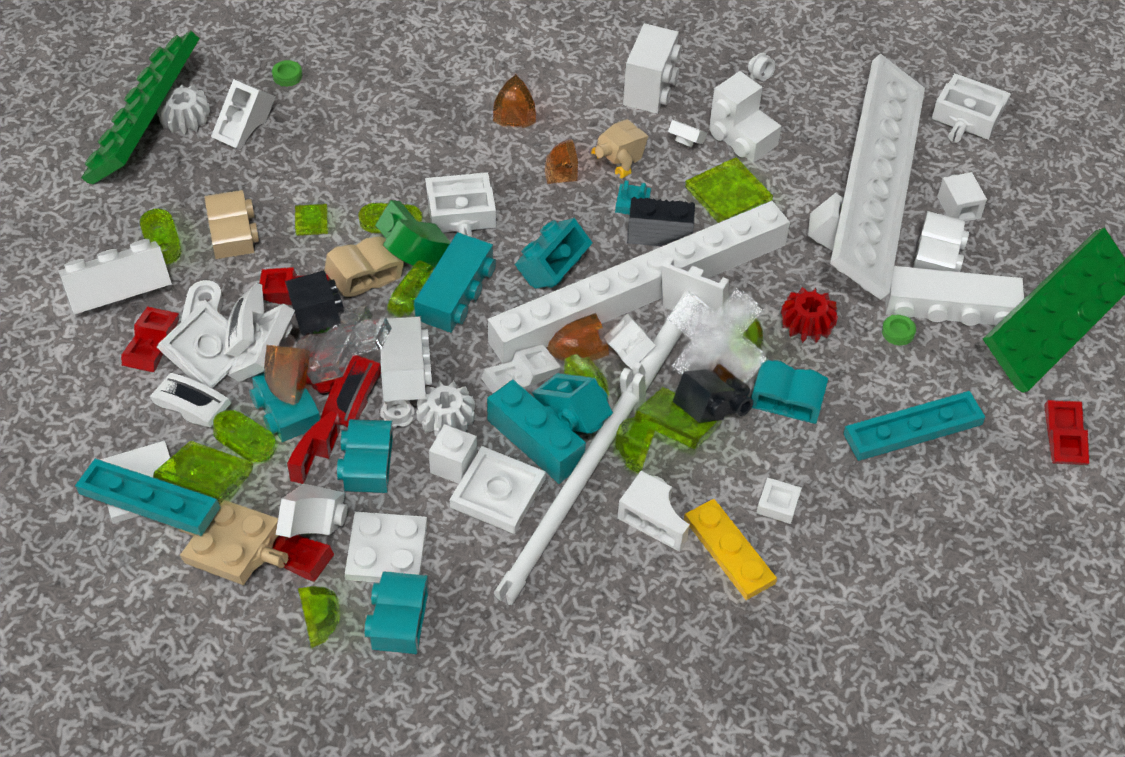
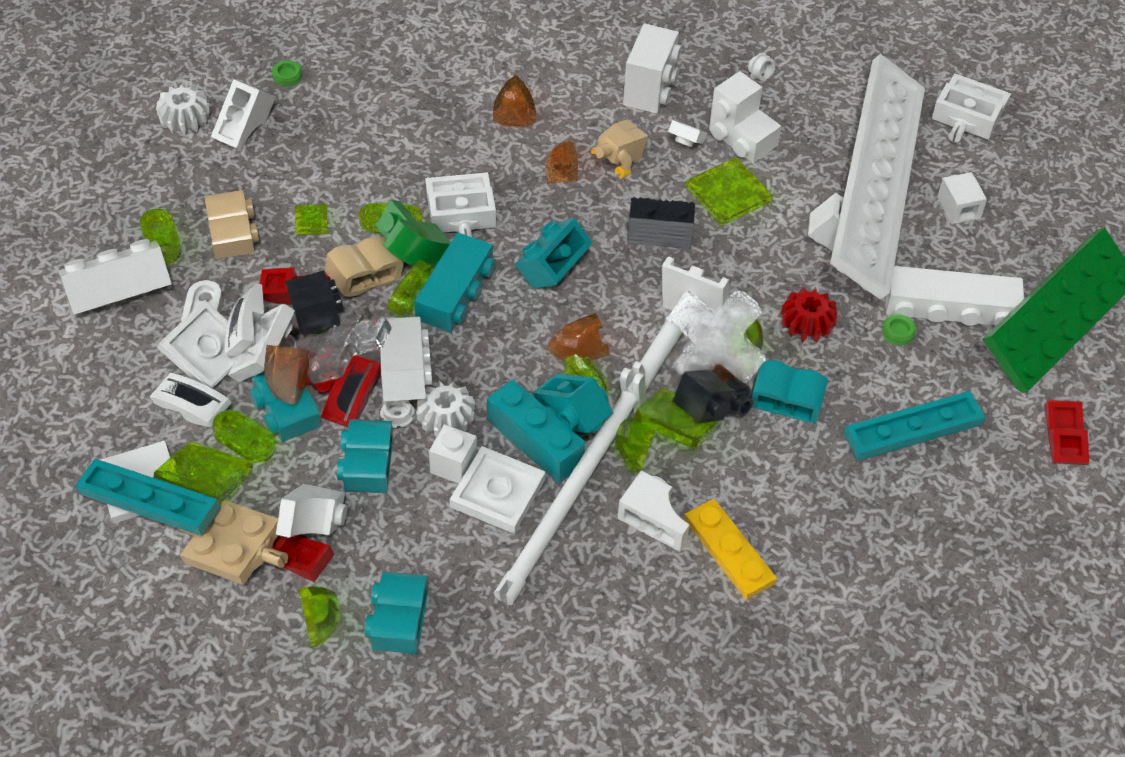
green plate [81,30,200,184] -> none
red slope [121,306,179,372] -> none
red slope [287,411,340,484] -> none
white plate [345,512,427,582] -> none
white slope [481,344,561,394] -> none
white brick [488,201,790,364] -> none
white slope [604,313,656,369] -> none
teal tile [615,180,651,215] -> none
white plate [756,477,802,524] -> none
white brick [913,211,969,272] -> none

